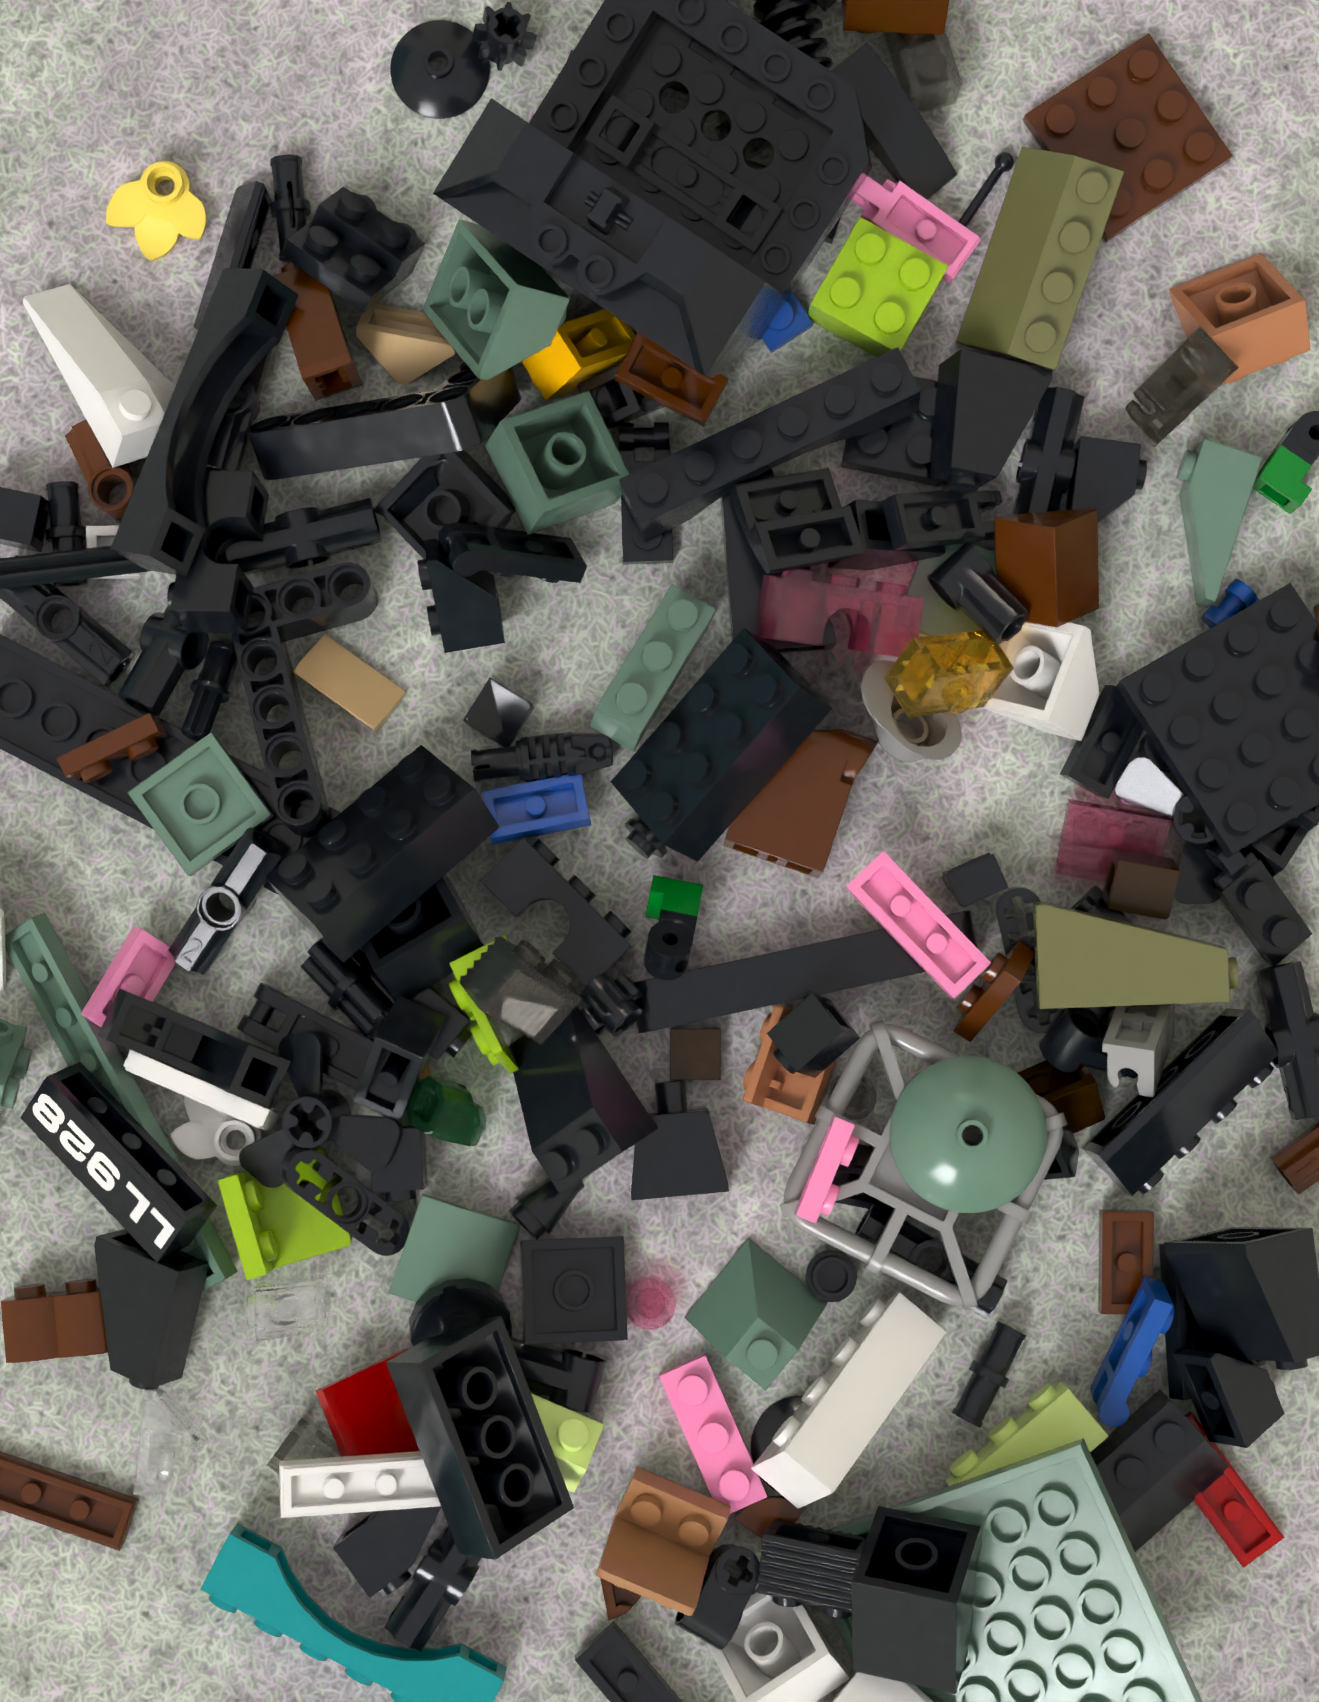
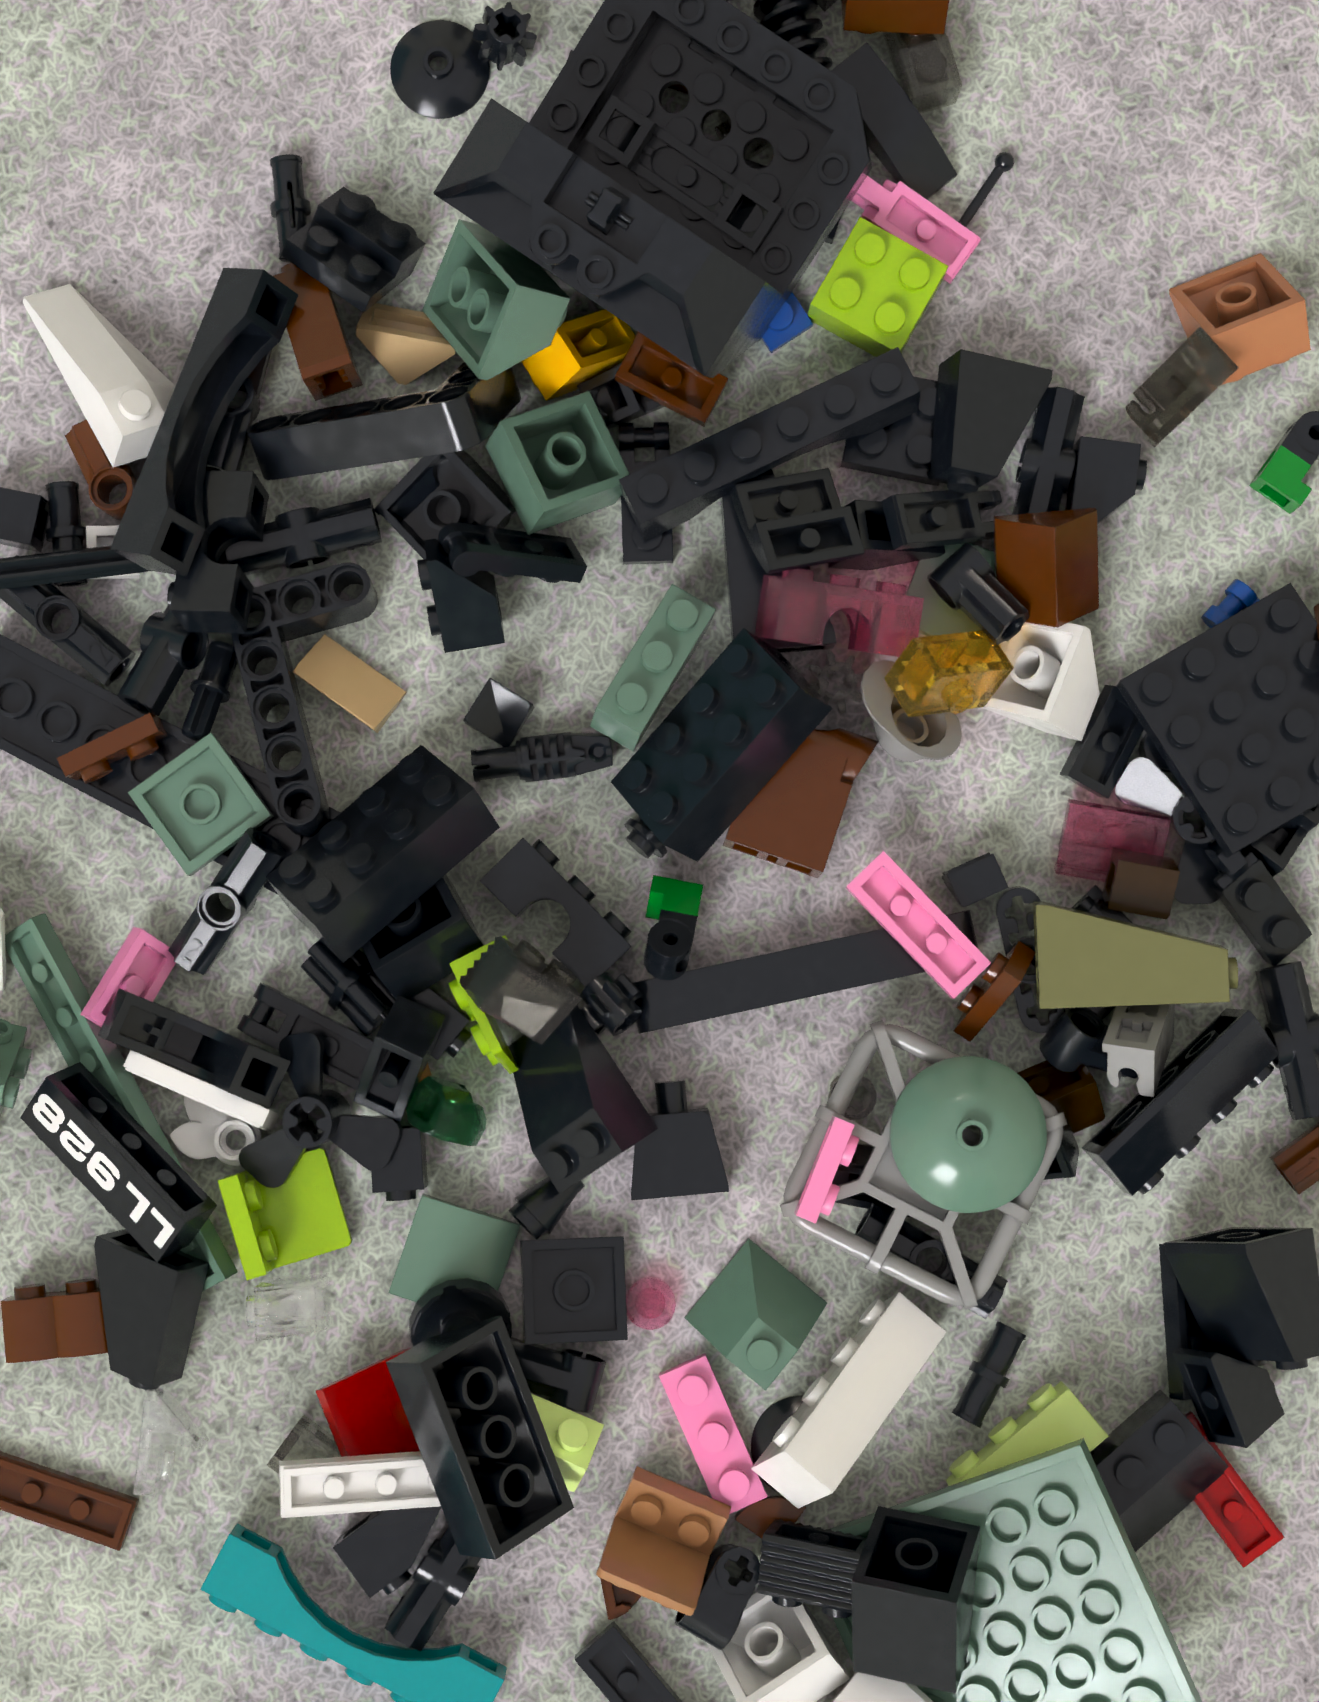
light yellow plate [106,161,207,261] -> none
black slope [194,181,272,330] -> none
black beam [280,1147,410,1256] -> none
blue plate [482,774,591,845] -> none
dark brown tile [670,1028,721,1080] -> none
nougat bracket [743,1004,837,1125] -> none
black brick [767,993,860,1078] -> none
black plate [805,1250,857,1302] -> none
olive slope [956,147,1124,372] -> none
reddish brown plate [1023,33,1233,242] -> none
blue plate [1090,1276,1174,1427] -> none
reddish brown plate [1098,1209,1154,1314] -> none
sand green slope [1176,438,1262,608] -> none

